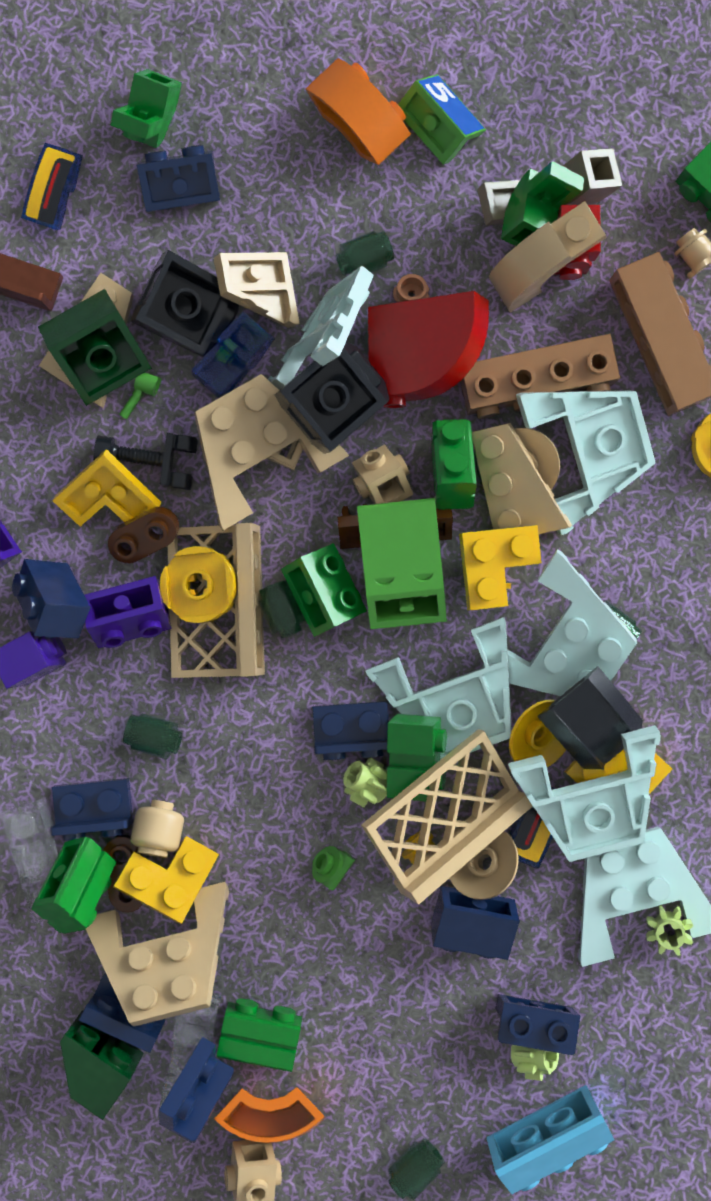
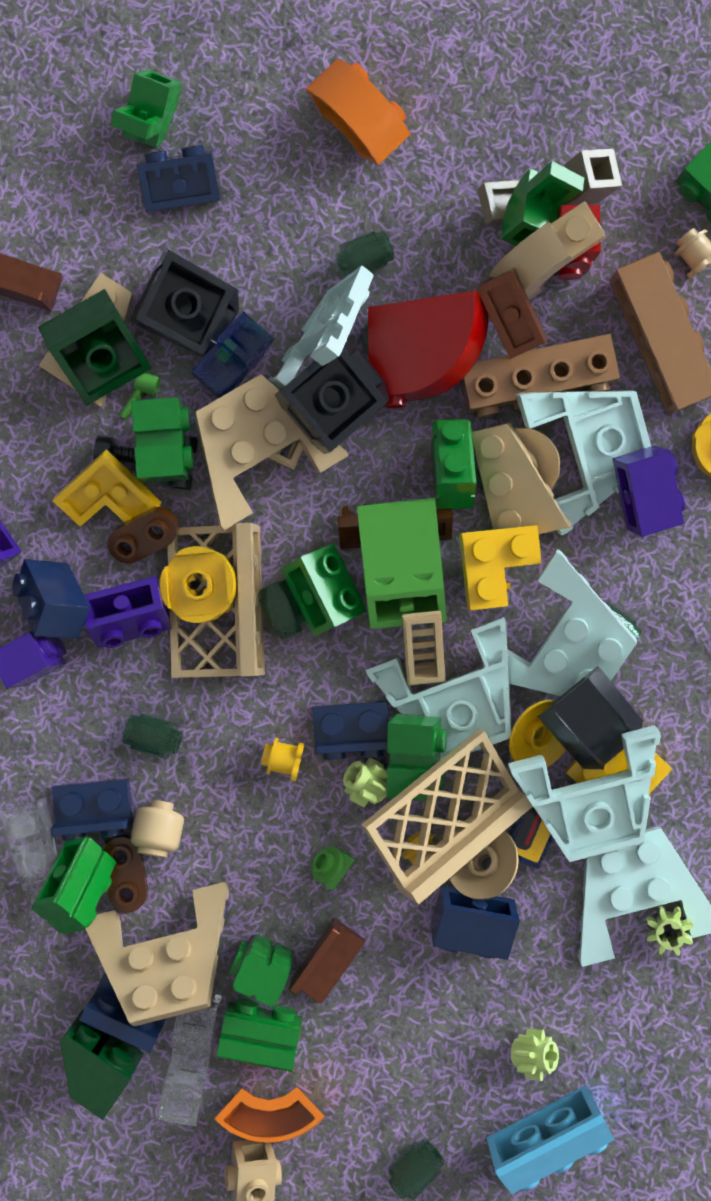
slope [21,142,83,230] -> none
yellow plate [113,836,219,924] -> none
dark blue bracket [159,1037,234,1143] -> none
tan wing [214,252,300,328] -> none
tan brick [352,444,413,504] -> none
nougat plate [393,274,430,302] -> none
bright green panel [398,74,486,165] -> none
dark blue bracket [495,994,580,1055] -> none
none -> green brick [131,397,194,483]
none -> green brick [229,934,293,1007]
none -> yellow brick [261,737,305,782]
none -> copper panel [289,918,365,1004]
none -> tan slope [402,610,446,686]
none -> copper panel [476,268,548,359]
none -> dark purple brick [612,445,685,537]

